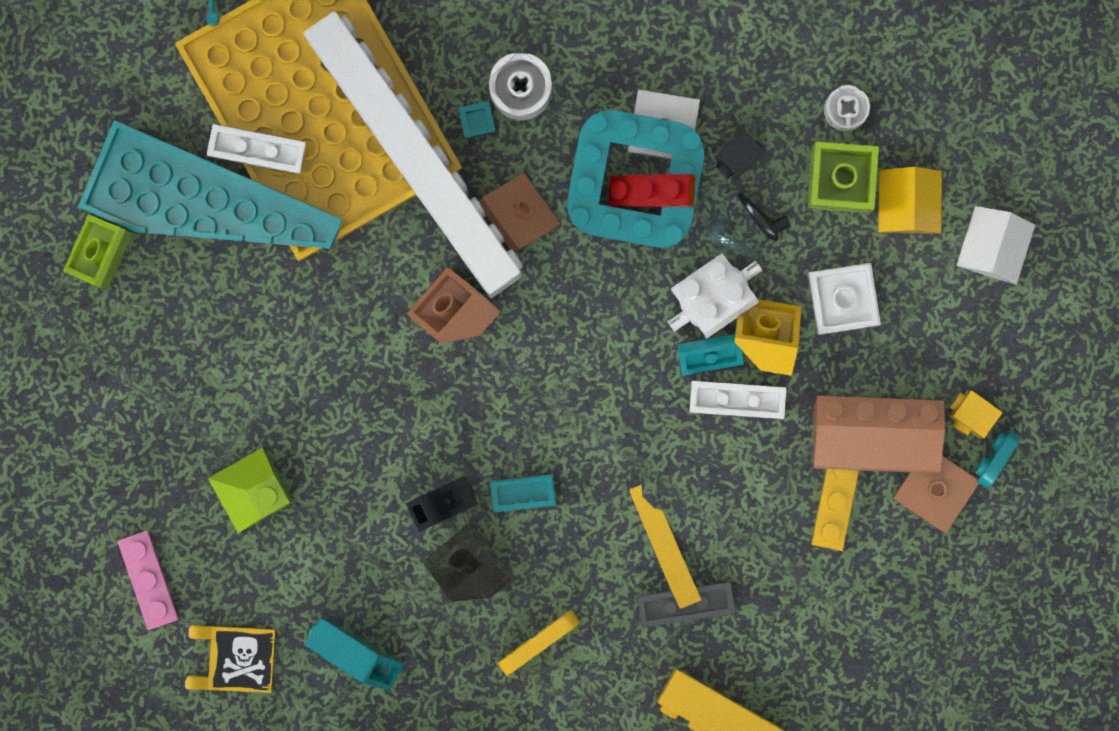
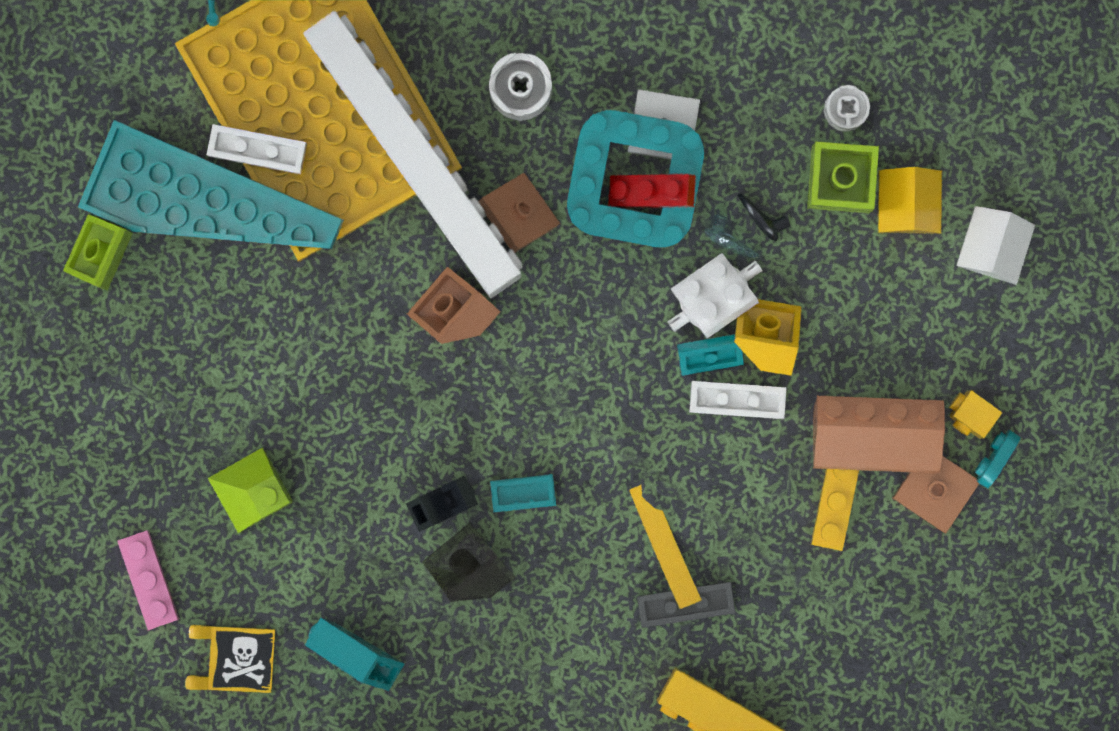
teal tile [458,101,496,140] -> none
yellow beam [497,610,580,676] -> none
black brick [715,129,765,181] -> none
white plate [808,263,881,335] -> none

